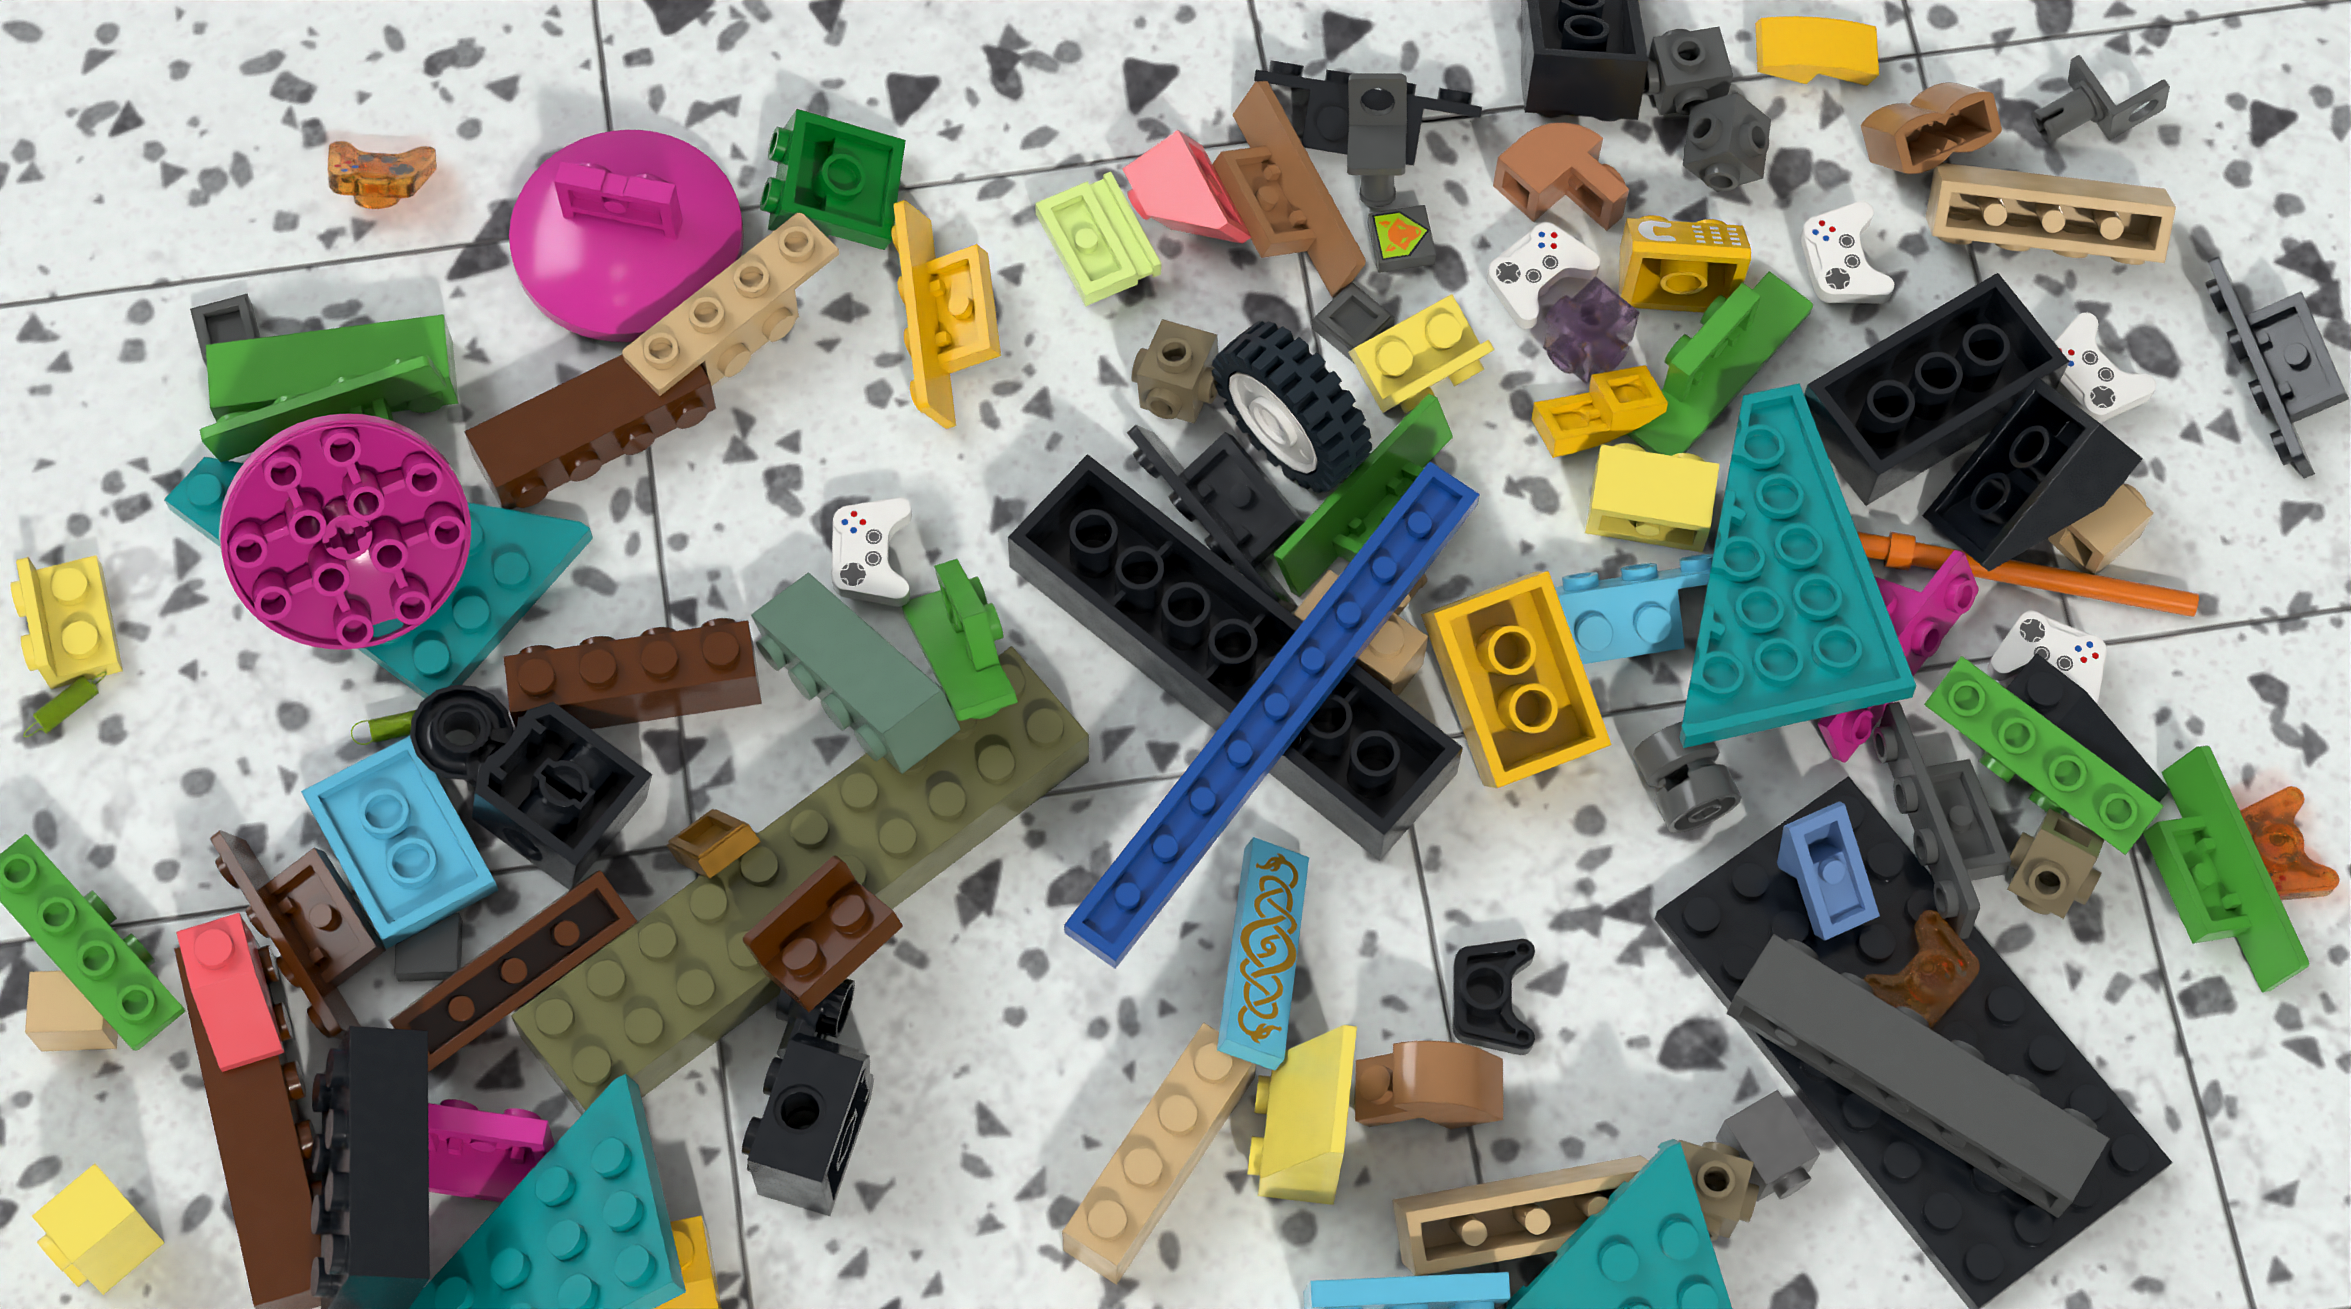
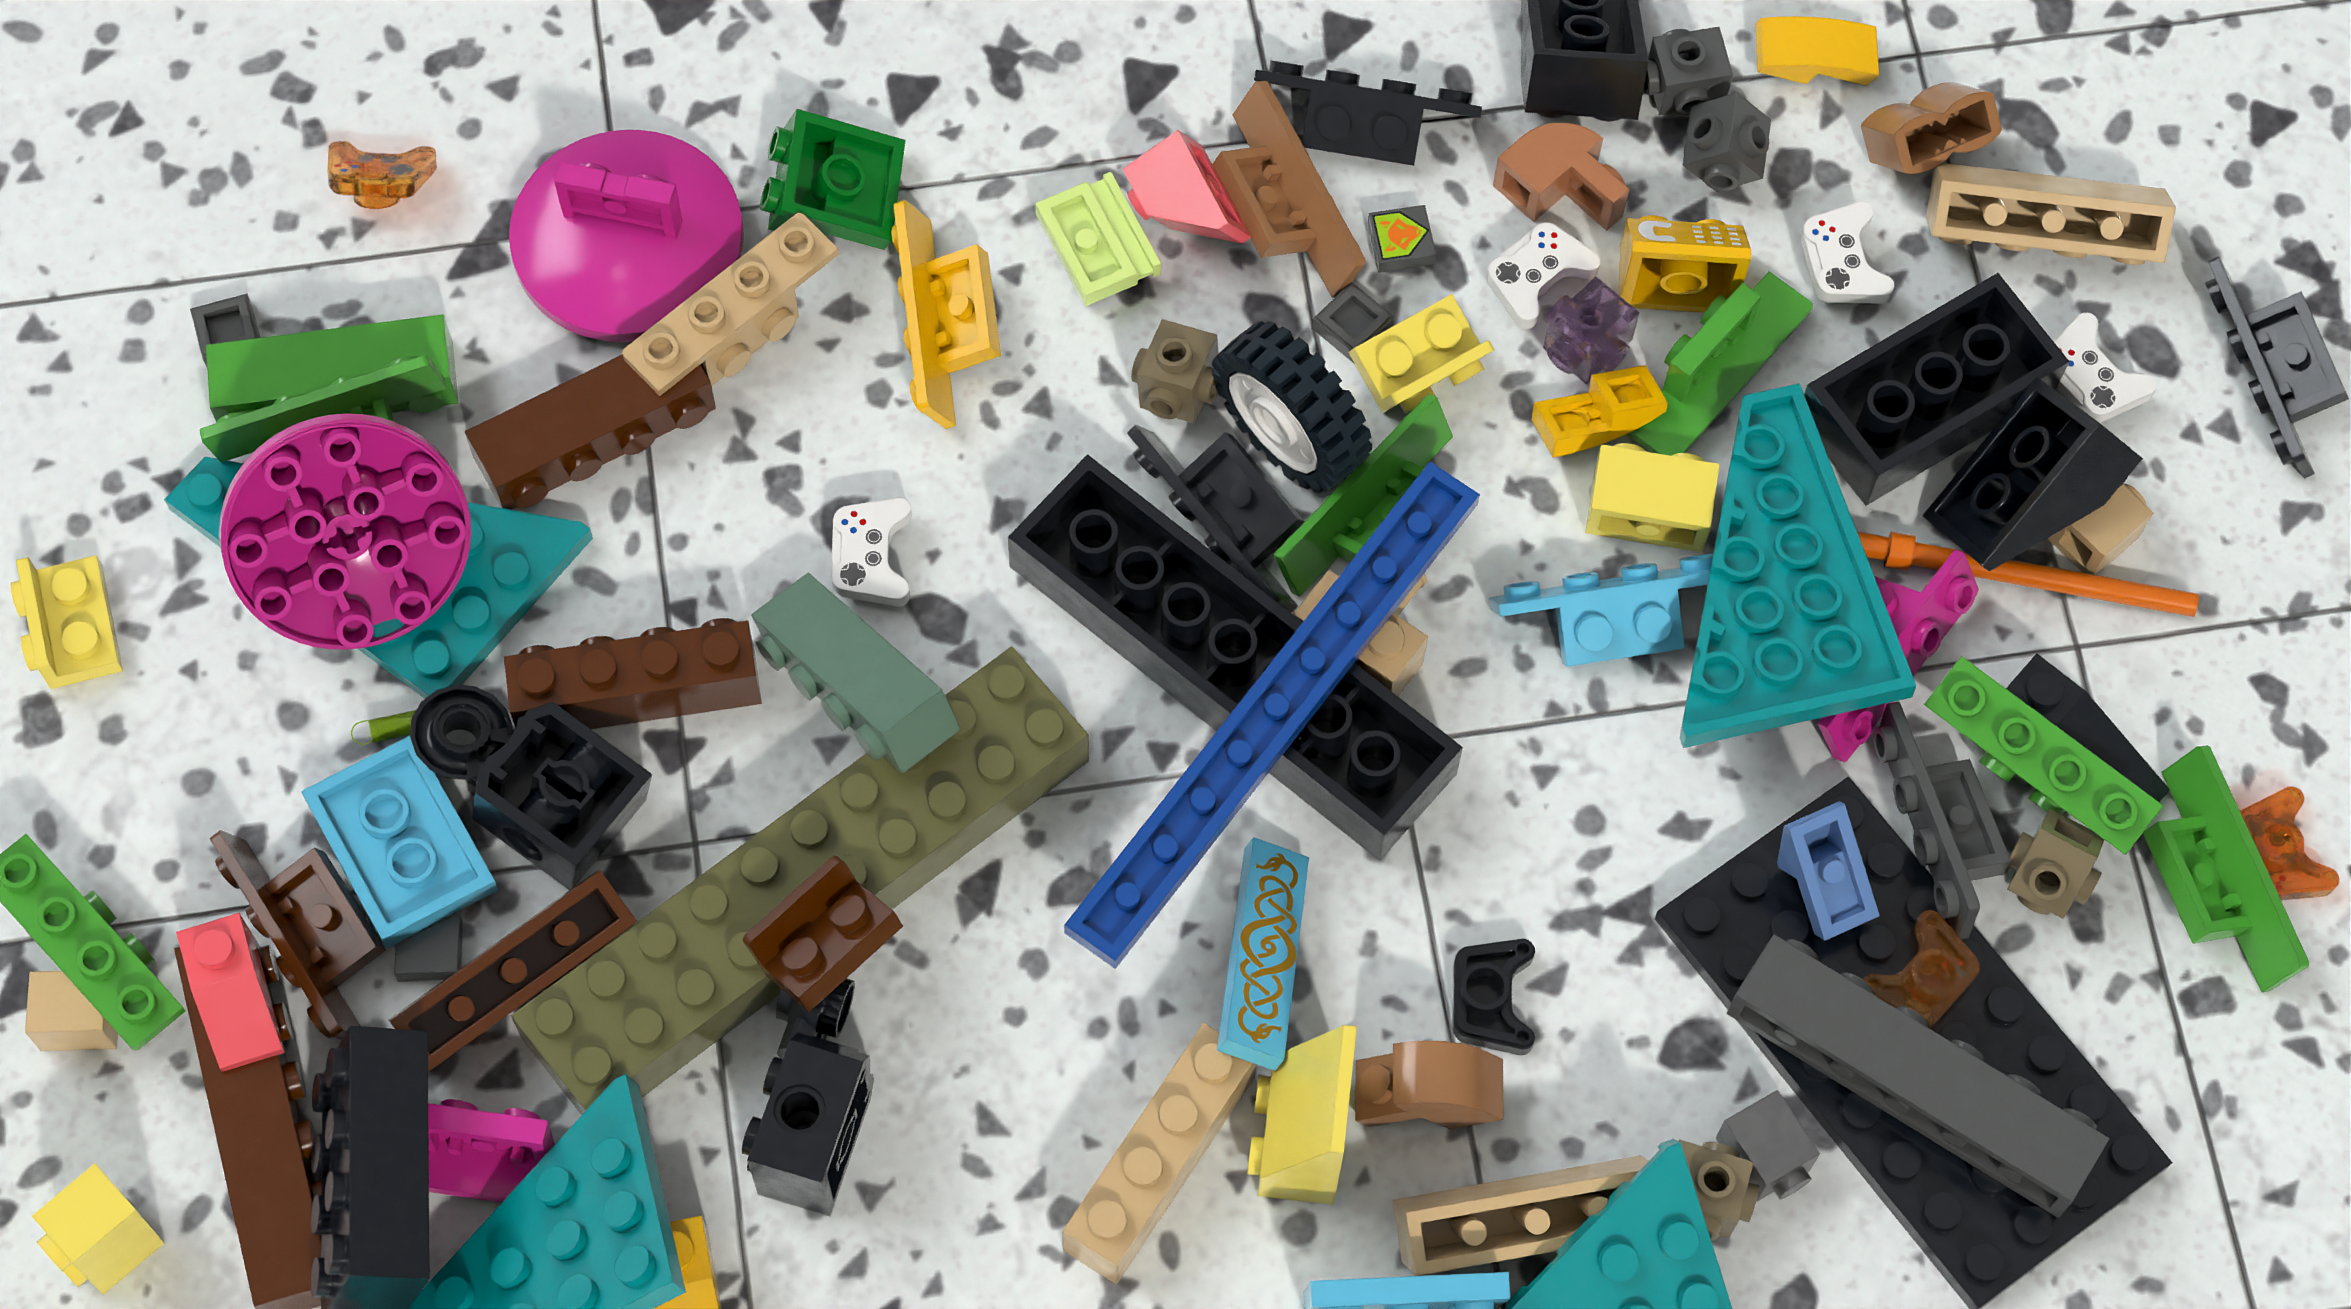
lime piece [23,671,107,737] -> none
pearl gold tile [666,809,761,879] -> none
bright green bracket [902,559,1018,721] -> none
dark grey bracket [1347,73,1407,207] -> none
yellow brick [1421,571,1612,788] -> none
dark grey wheel [1633,722,1742,833] -> none
white piece [1987,611,2107,703] -> none
dark grey bracket [2032,55,2170,144] -> none

